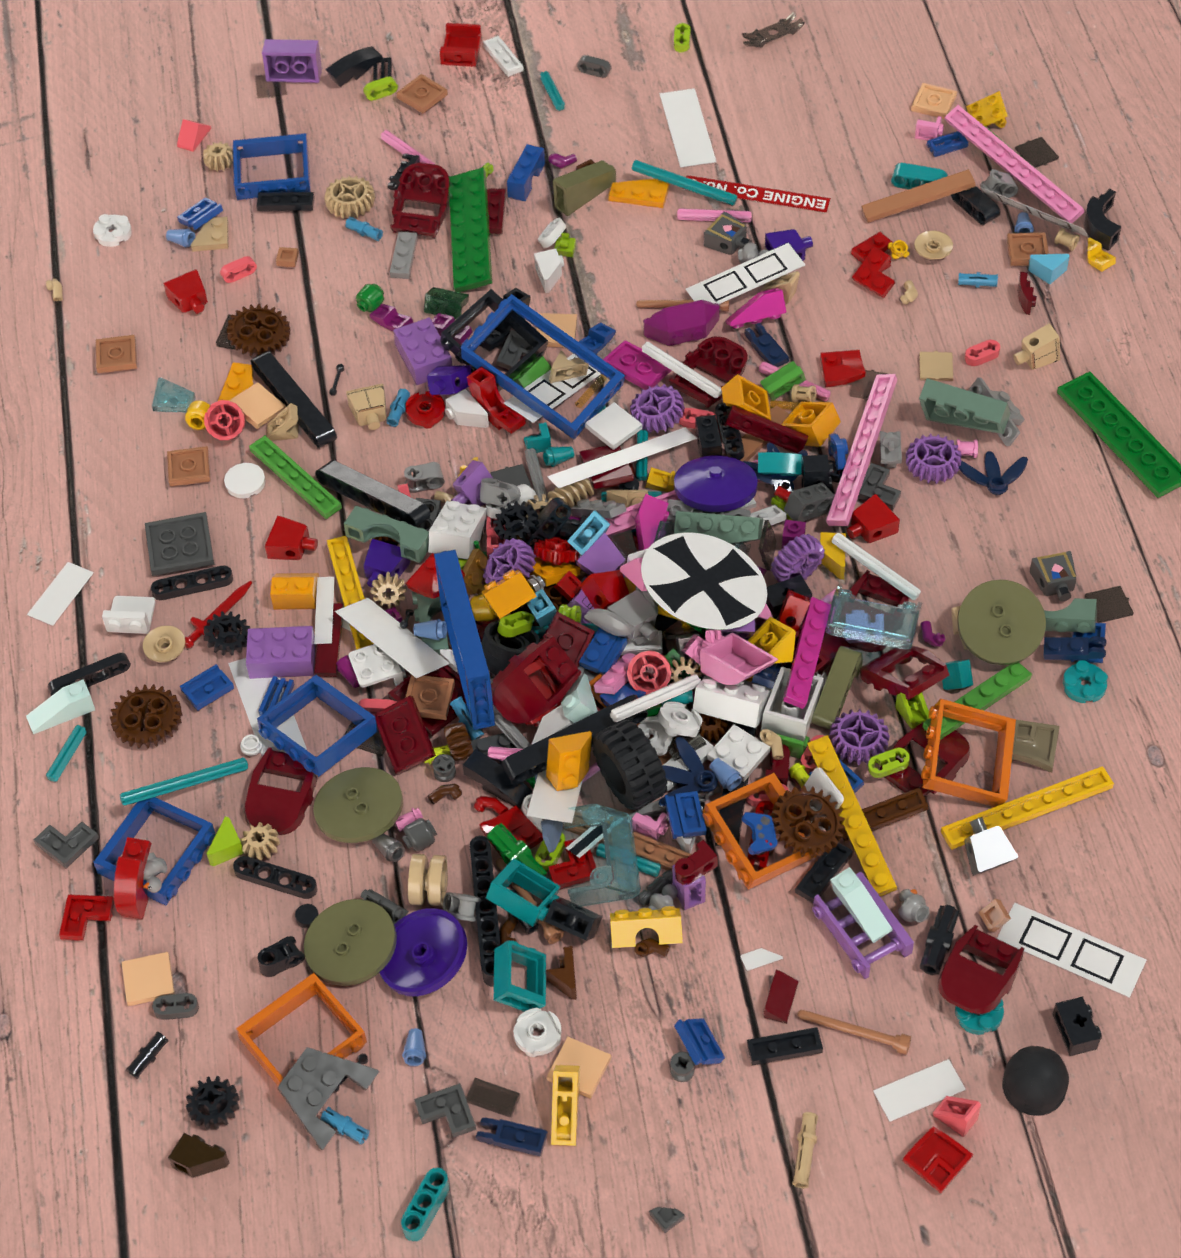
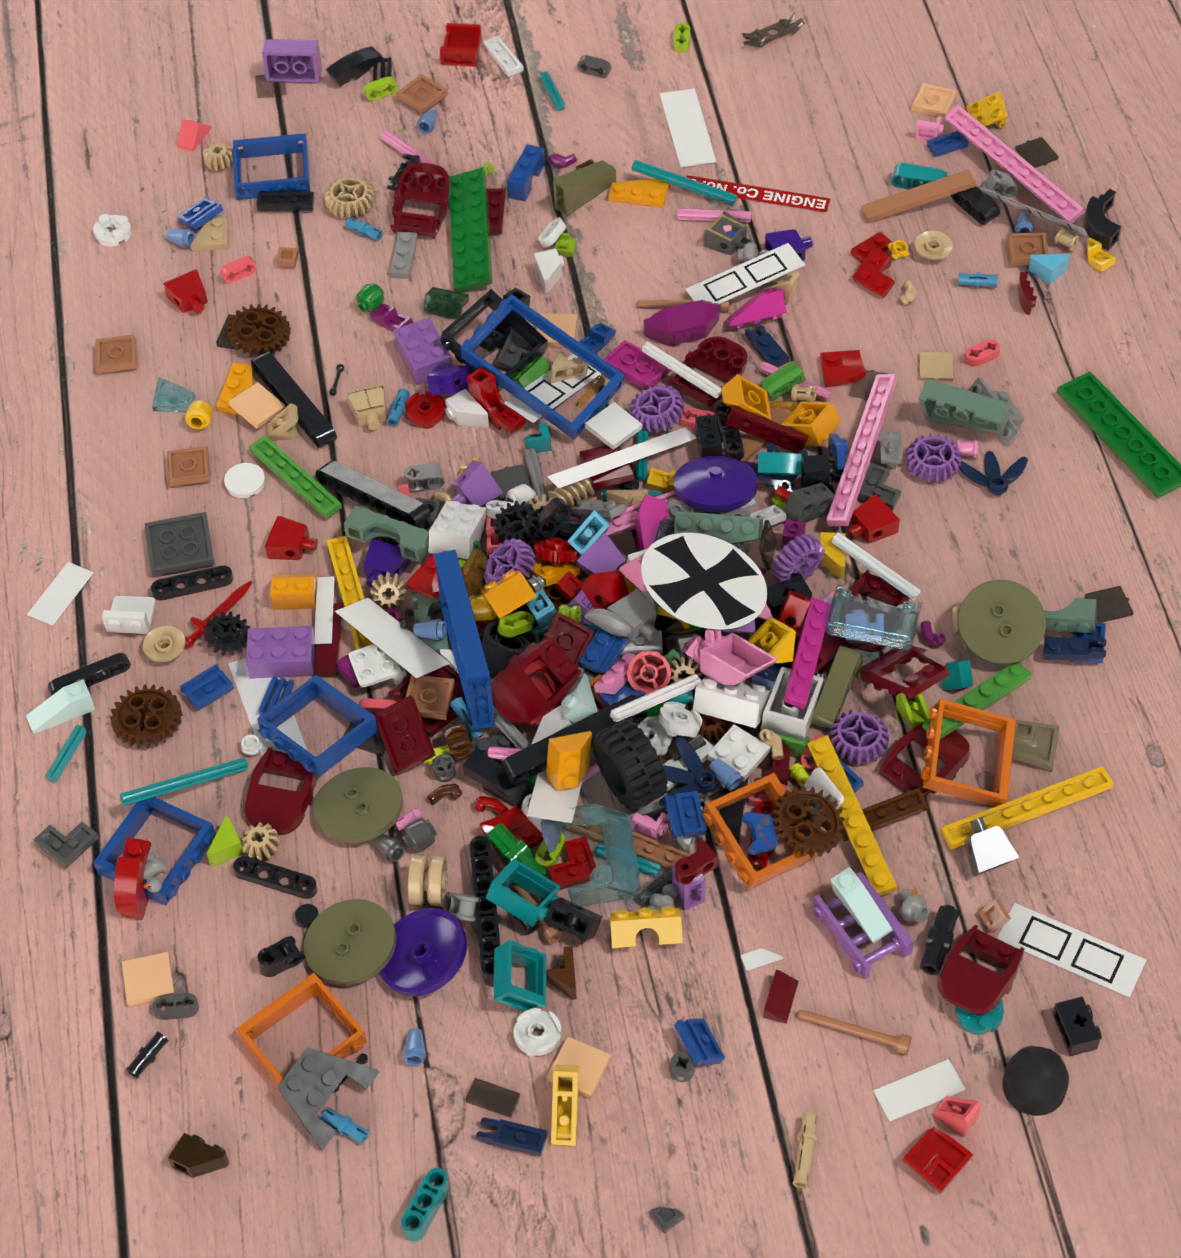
tan arm [46,279,63,302] -> none
red plate [59,894,115,941] -> none
black gear [186,1076,240,1130] -> none
coral cylinder [204,400,245,440] -> none
dark grey hinge [361,889,409,924] -> none
dark grey plate [414,1083,476,1138] -> none
magenta slope [432,313,473,345] -> none
light grey piece [480,478,521,507] -> none
reddish brown arm [500,916,518,945] -> none
teal cone [543,446,574,467] -> none
sticker [566,811,623,858] -> none
reddish brown arm [634,938,670,957] -> none
black plate [747,1027,823,1066] -> none
black plate [795,843,853,904] -> none
lime beam [868,748,910,778] -> none
tan torso [1013,323,1060,370] -> none
dark grey torso [1030,551,1076,601] -> none
teal plate [1063,660,1108,703] -> none
none -> medium blue cone [417,109,437,134]

